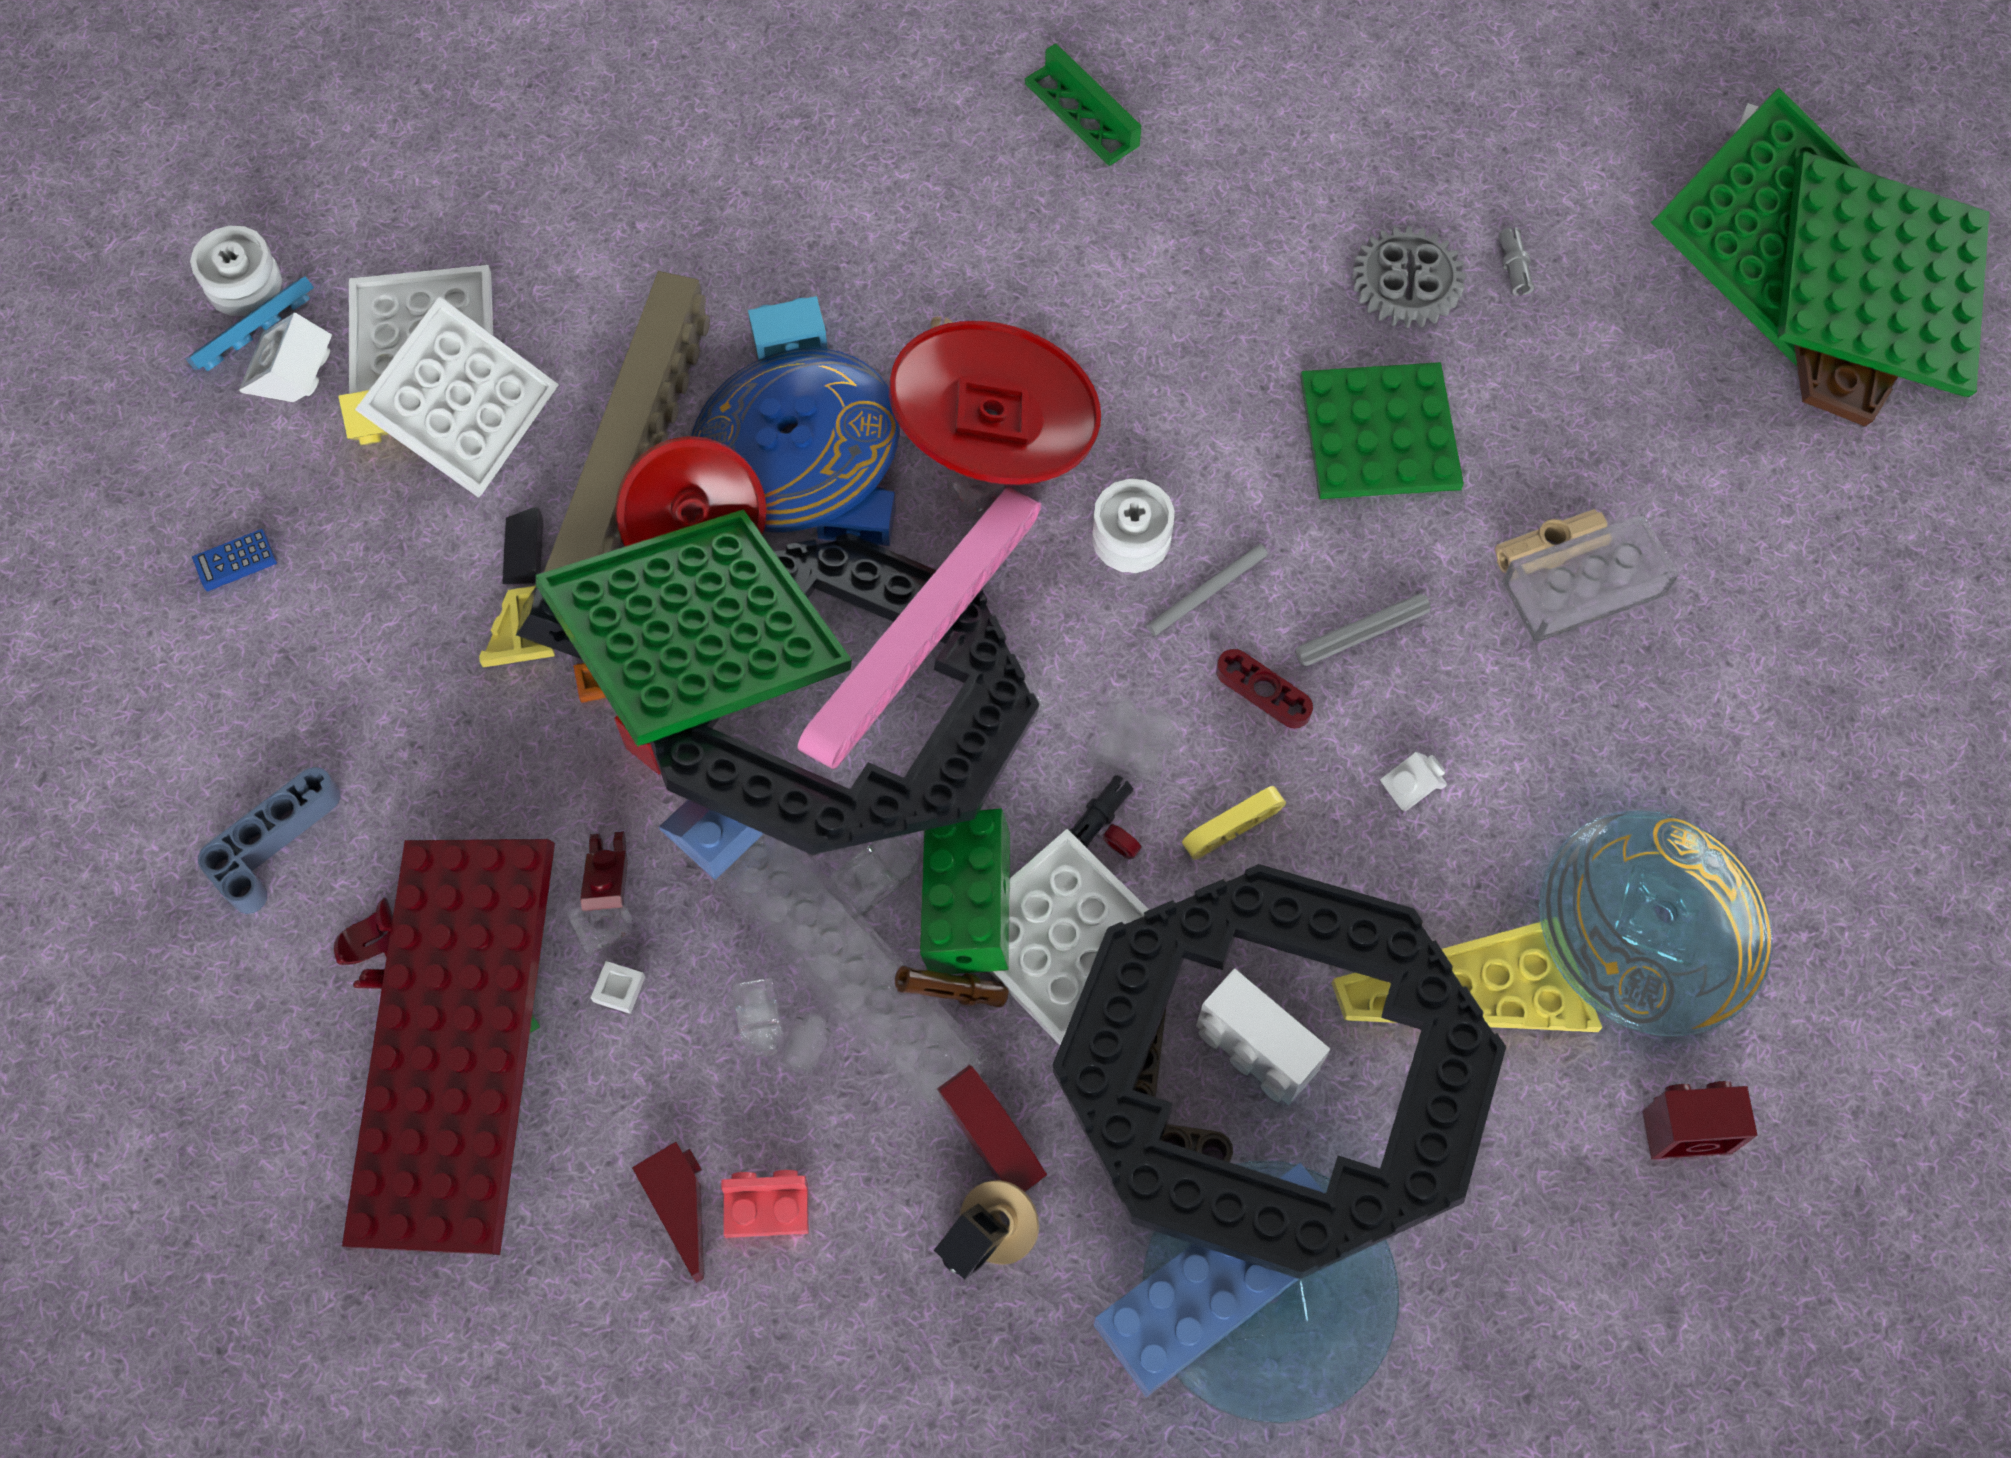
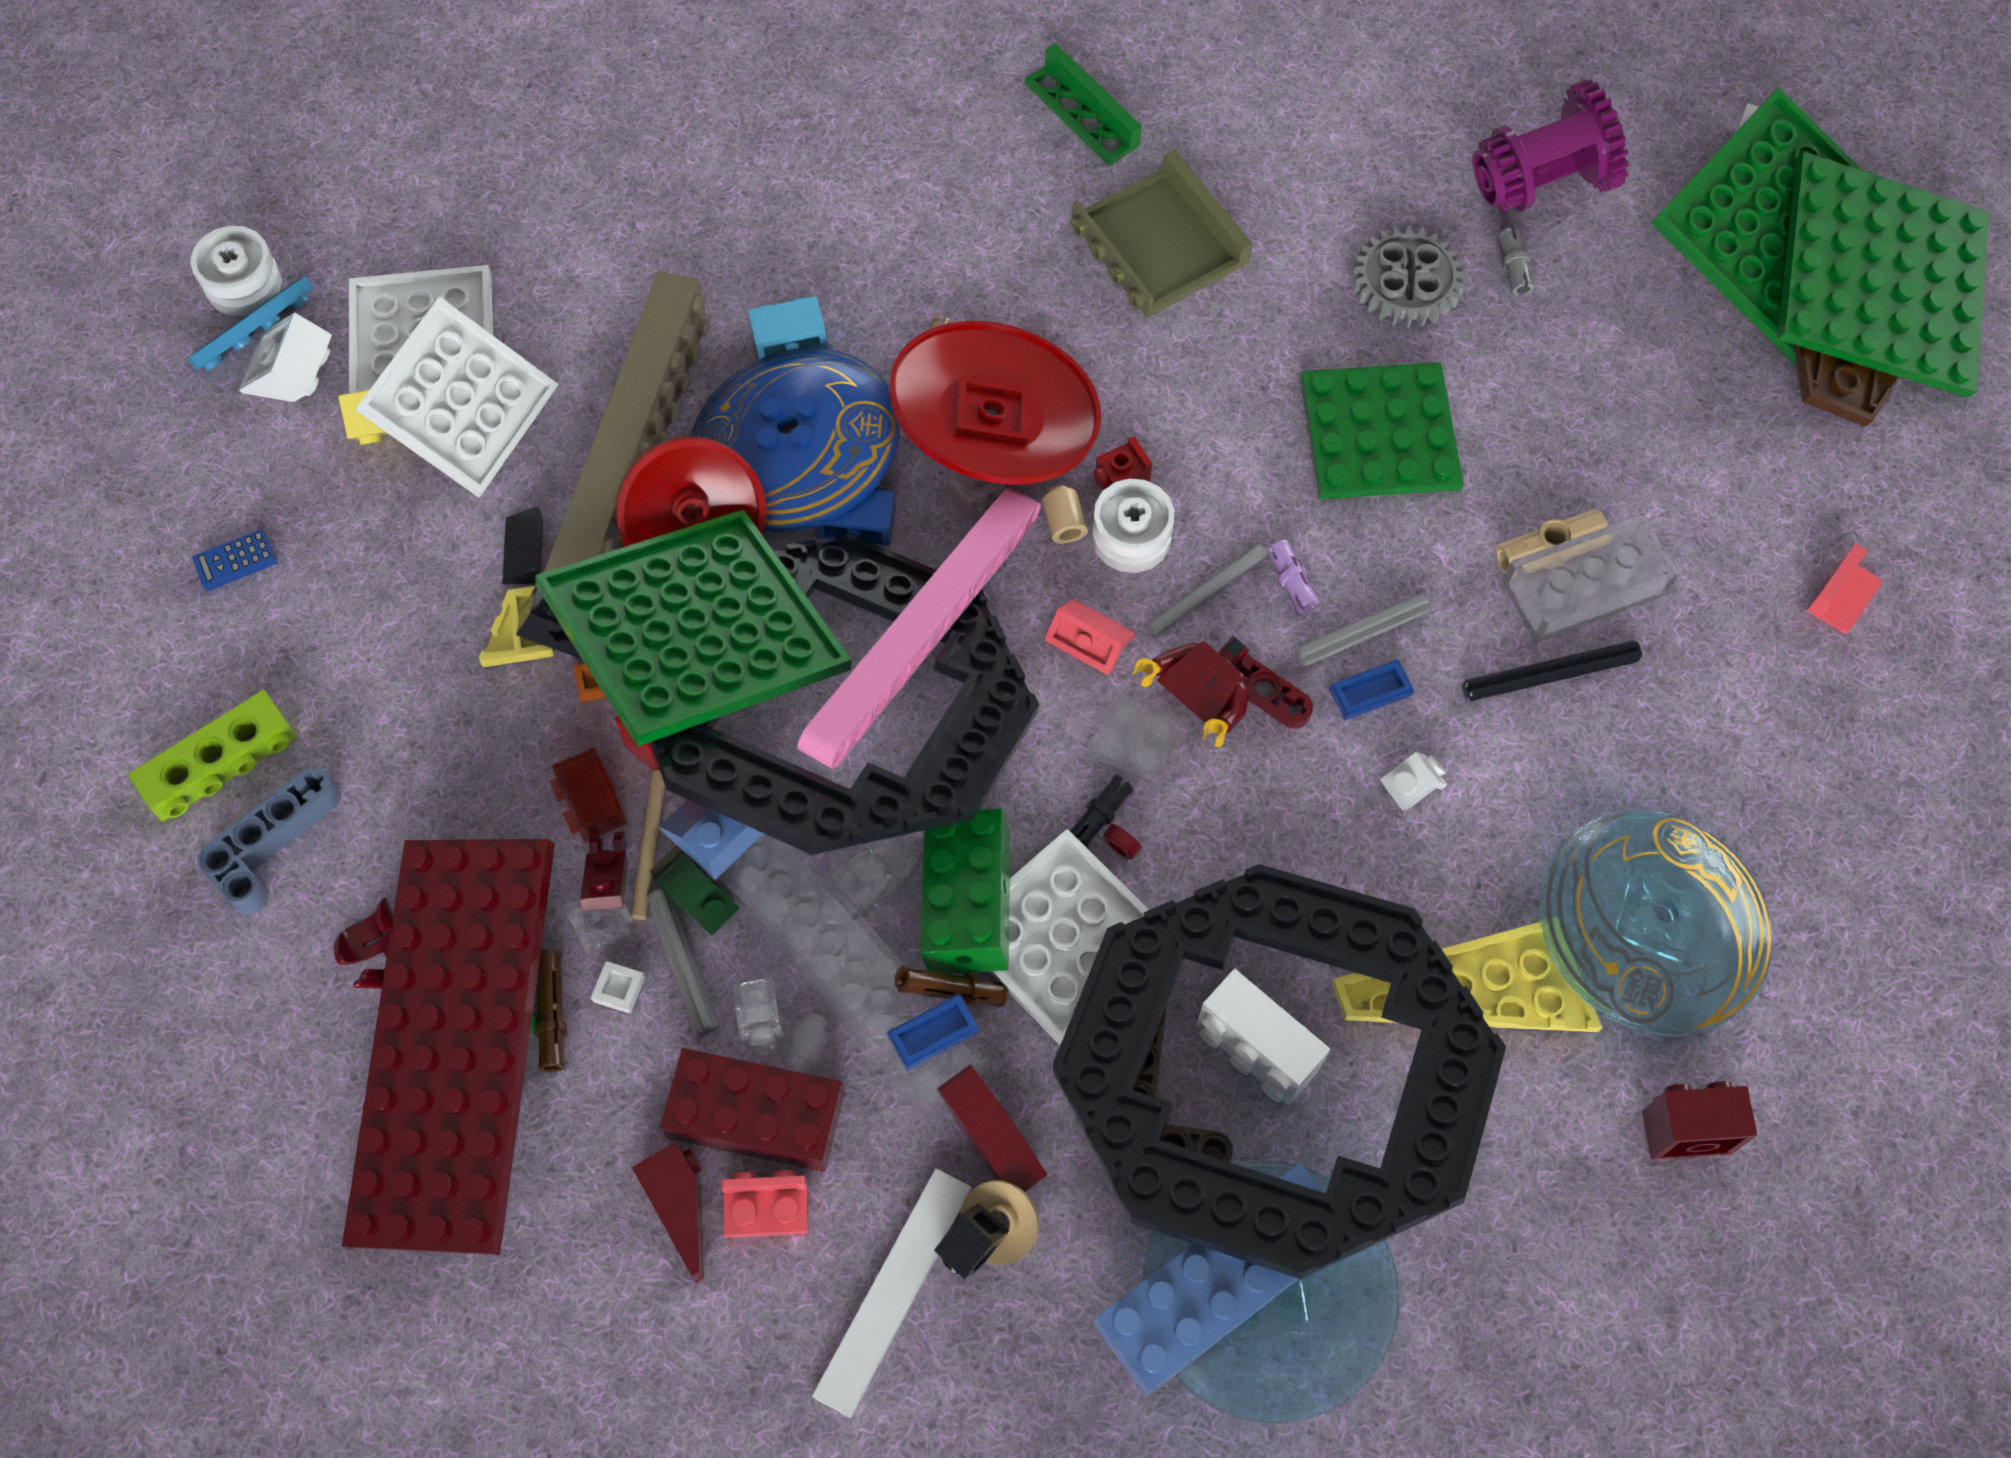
light yellow beam [1182,786,1286,860] -> none
none -> lime brick [127,689,297,822]
none -> reddish brown pin [534,949,567,1072]
none -> clear red brick [549,748,628,842]
none -> tan bar [631,770,665,920]
none -> light grey axle [647,888,717,1035]
none -> dark green brick [650,845,740,936]
none -> dark red brick [660,1048,845,1172]
none -> white tile [812,1168,972,1419]
none -> blue tile [887,993,979,1071]
none -> tan brick [1042,485,1088,544]
none -> coral panel [1044,599,1136,675]
none -> olive panel [1070,149,1253,318]
none -> red brick [1093,436,1152,490]
none -> dark red torso [1132,636,1249,747]
none -> lavender pin [1267,540,1319,613]
none -> blue tile [1329,659,1414,720]
none -> black axle [1462,640,1642,701]
none -> magenta piece [1472,79,1629,212]
none -> coral panel [1807,543,1882,634]

